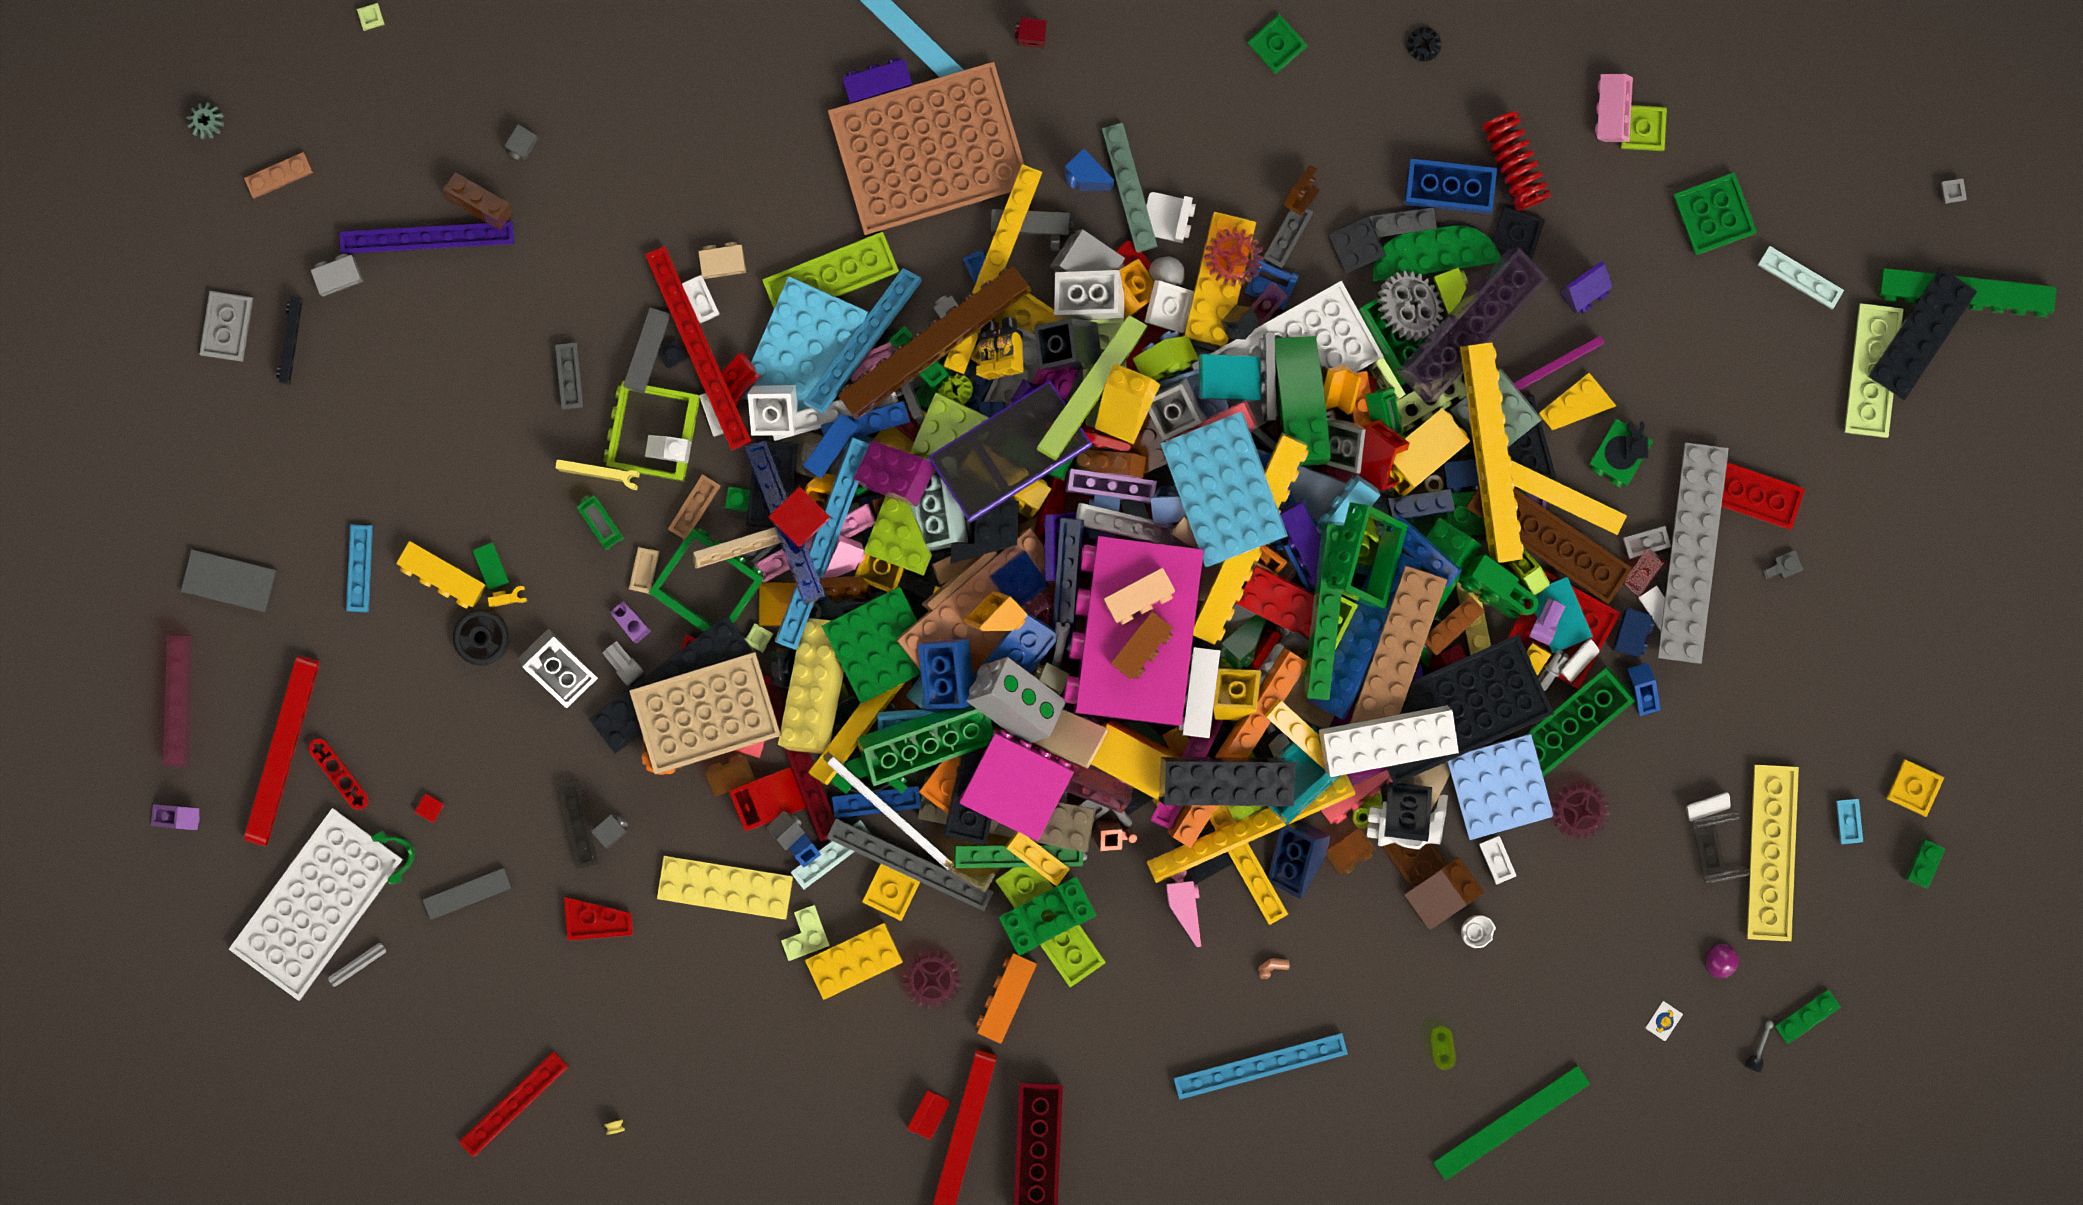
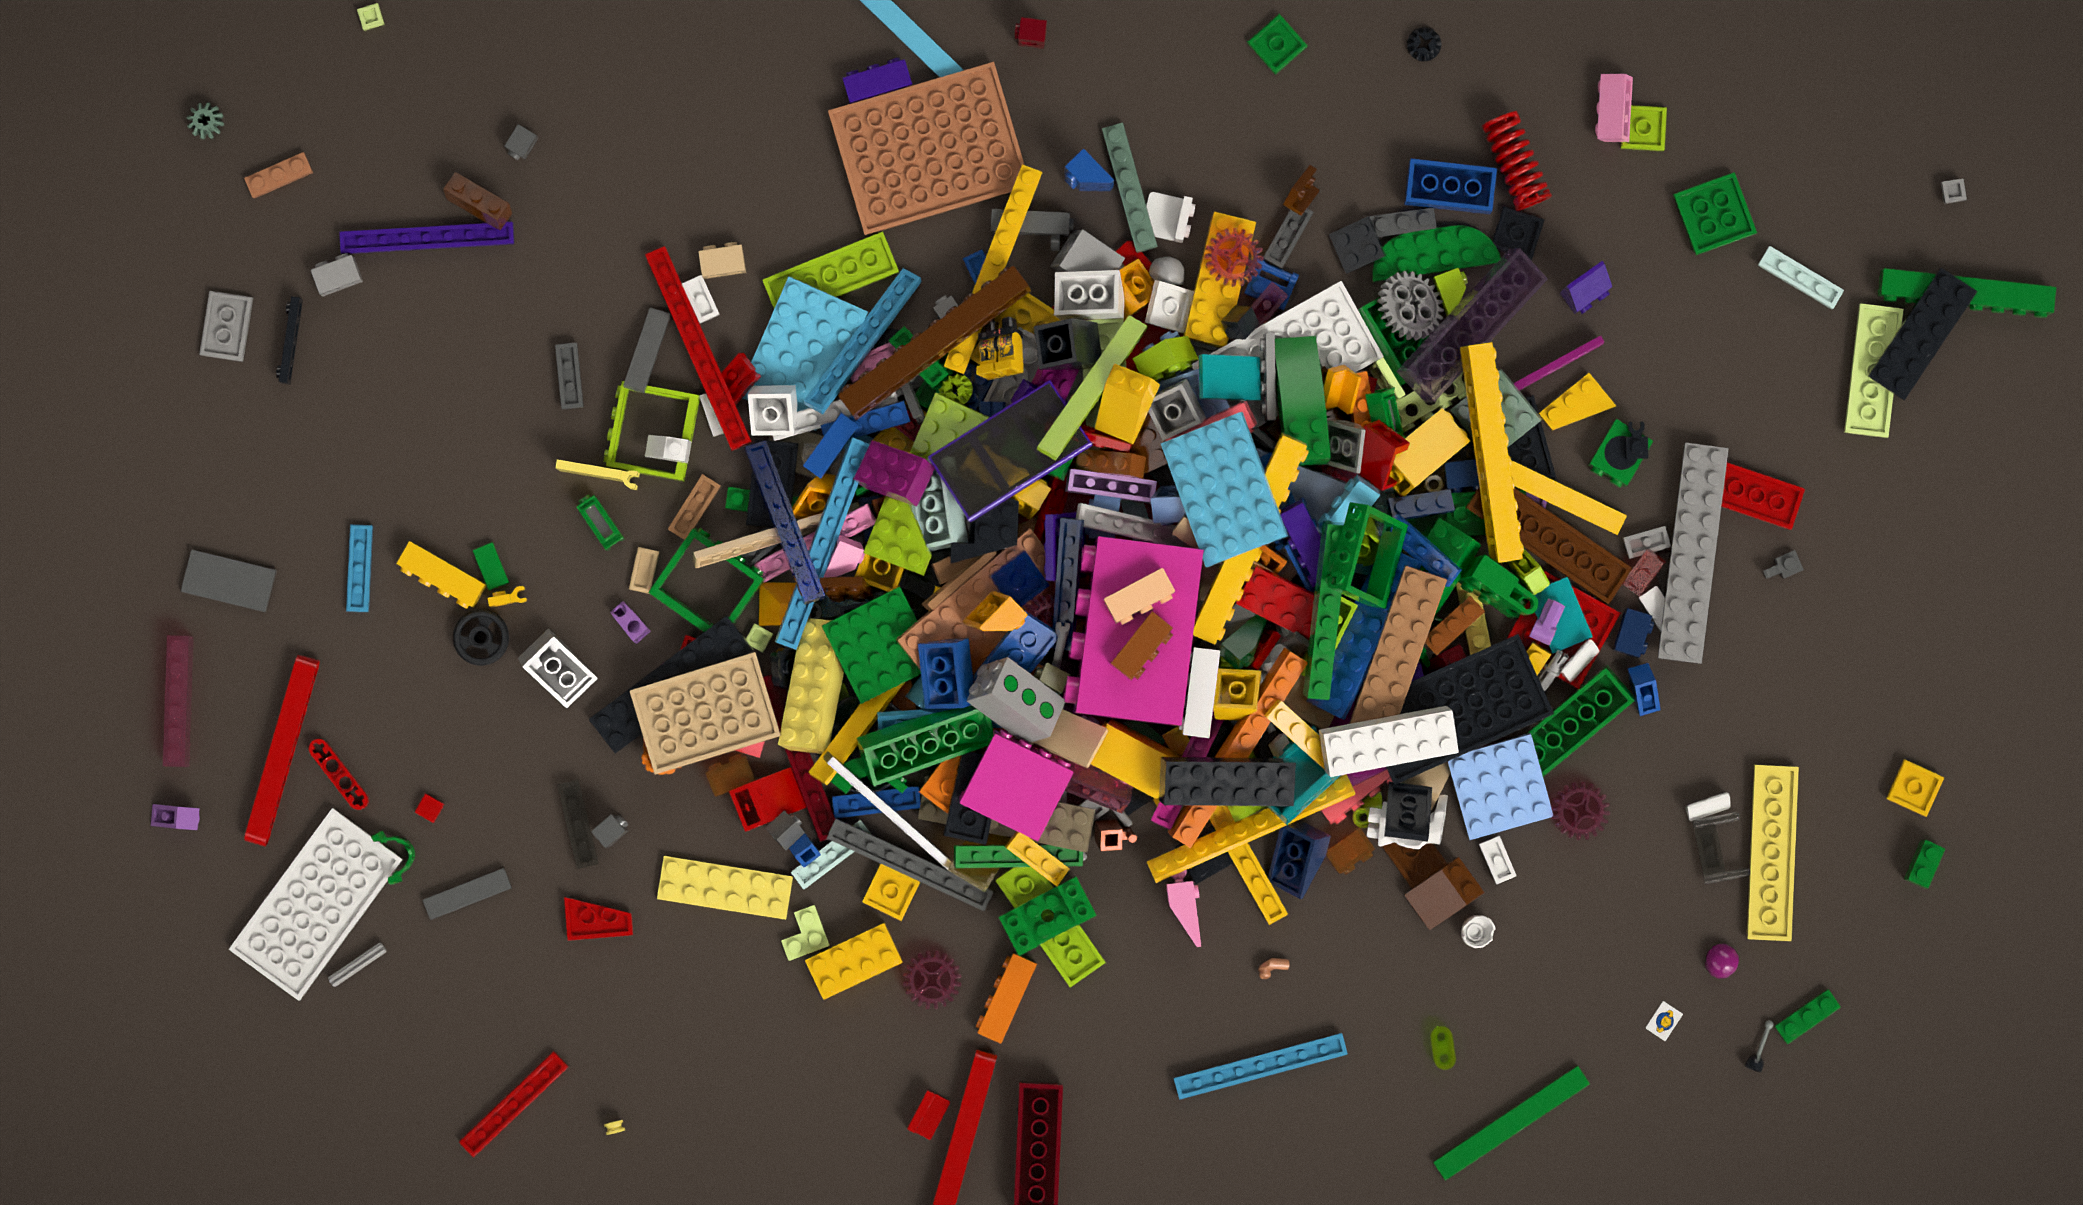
light grey piece [603,641,645,687] -> none
black plate [658,340,688,370] -> none
red tile [768,487,830,548] -> none
medium azure plate [1836,799,1863,844] -> none

